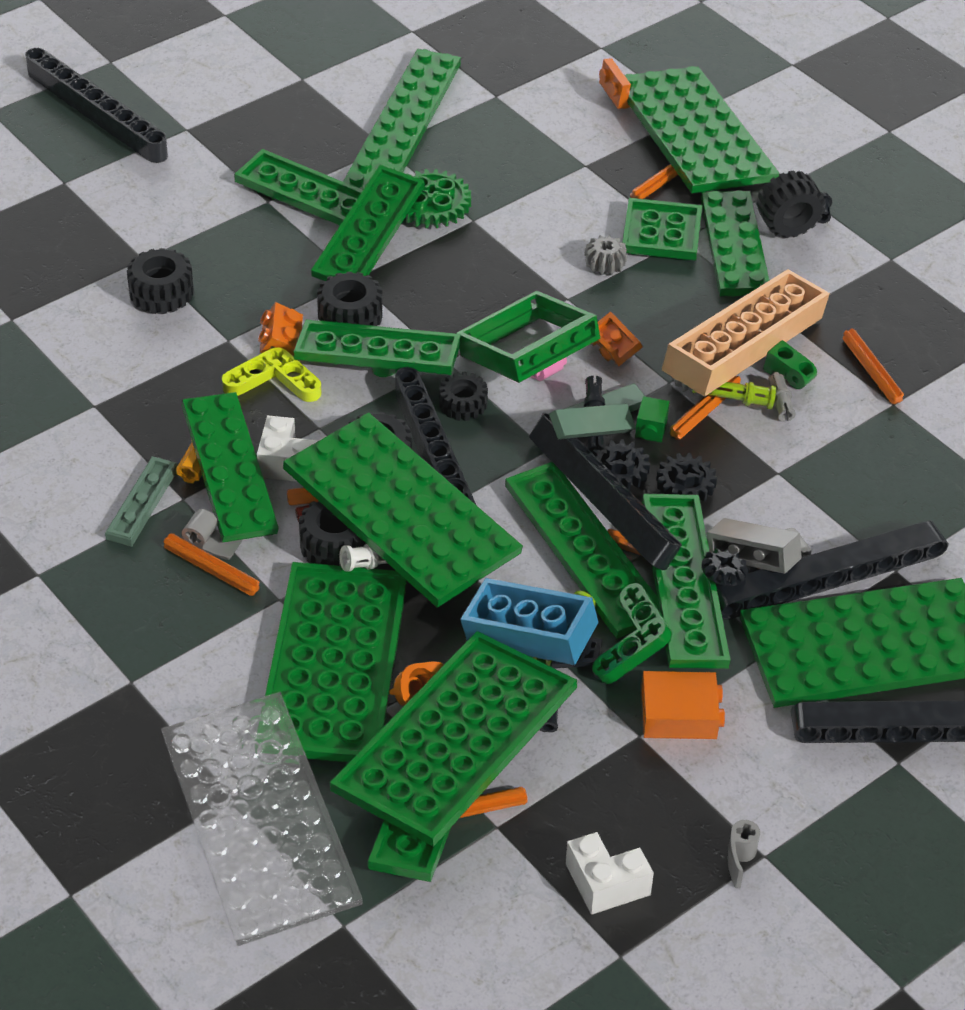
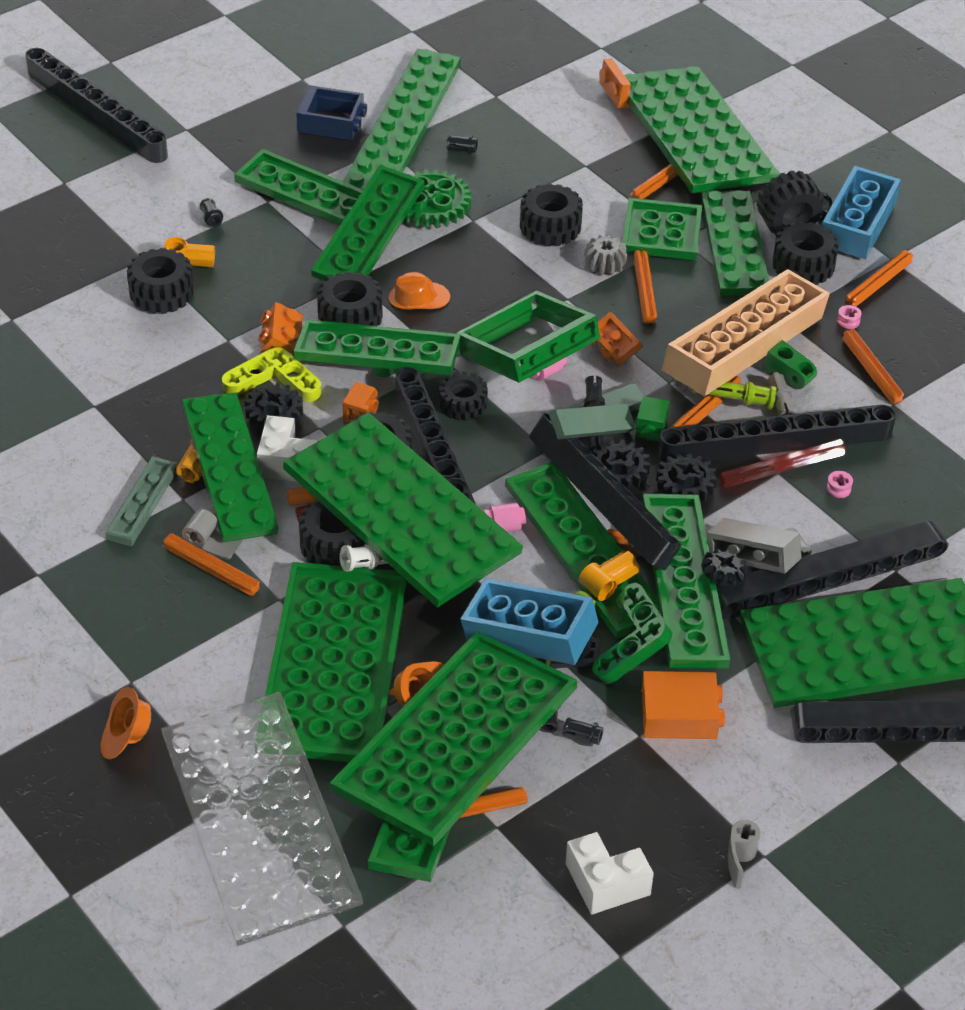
none -> orange piece [100,687,151,760]
none -> light orange piece [164,237,215,268]
none -> black pin [200,198,224,227]
none -> black gear [244,383,304,430]
none -> dark blue window [296,85,367,141]
none -> orange brick [342,382,379,423]
none -> orange piece [389,272,450,310]
none -> black pin [447,135,478,155]
none -> bright pink brick [483,502,526,532]
none -> black tyre [520,184,583,246]
none -> black pin [563,717,604,746]
none -> light orange piece [578,551,639,601]
none -> orange axle [633,250,657,324]
none -> black beam [658,404,896,463]
none -> clear red axle [720,439,846,488]
none -> black tyre [772,222,839,285]
none -> dark azure brick [822,166,901,259]
none -> bright pink bush [826,471,853,498]
none -> bright pink bush [837,305,862,329]
none -> orange axle [845,250,913,307]

